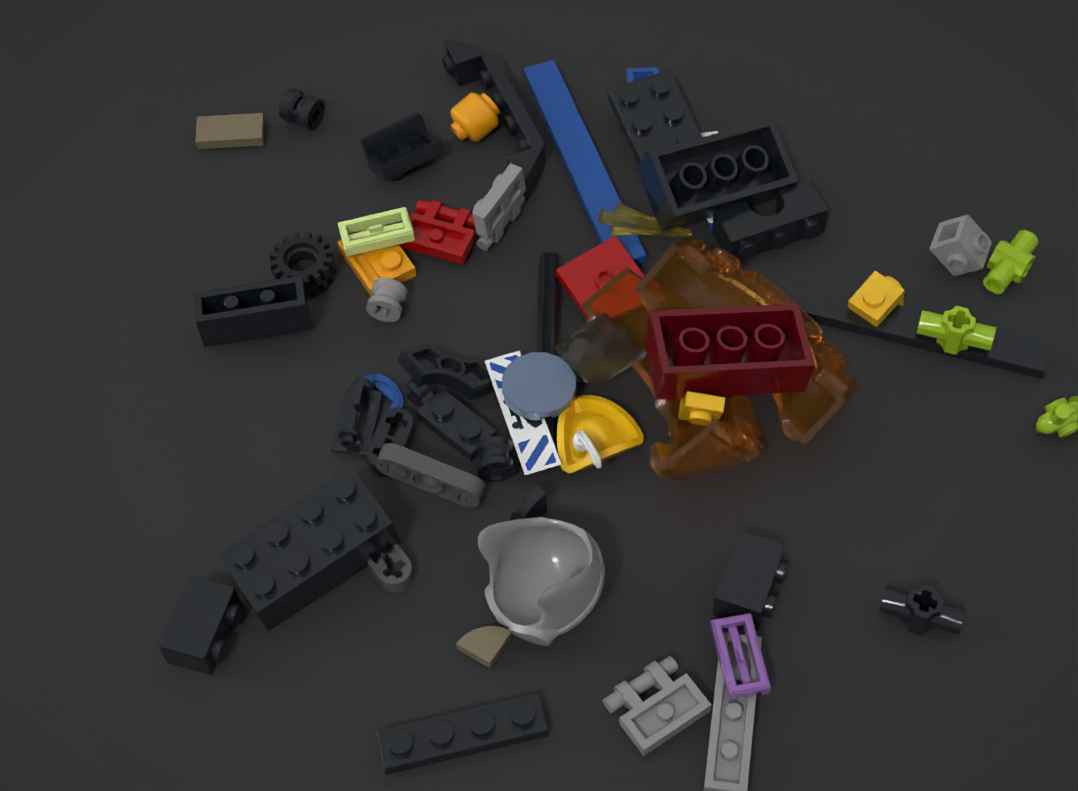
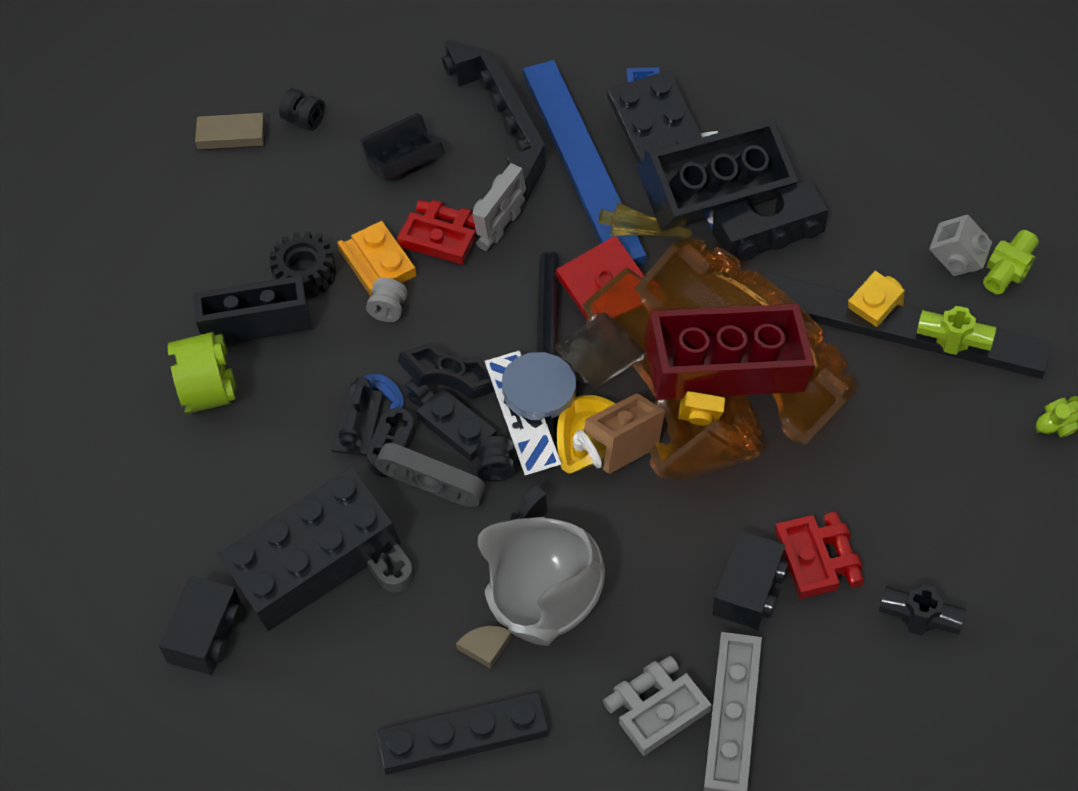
yellowish green tile [338,207,415,257] -> none
light orange head [450,92,500,143] -> none
medium lavender tile [710,613,771,701] -> none
none -> lime brick [168,332,237,415]
none -> medium nougat panel [584,393,665,474]
none -> red plate [775,512,865,599]

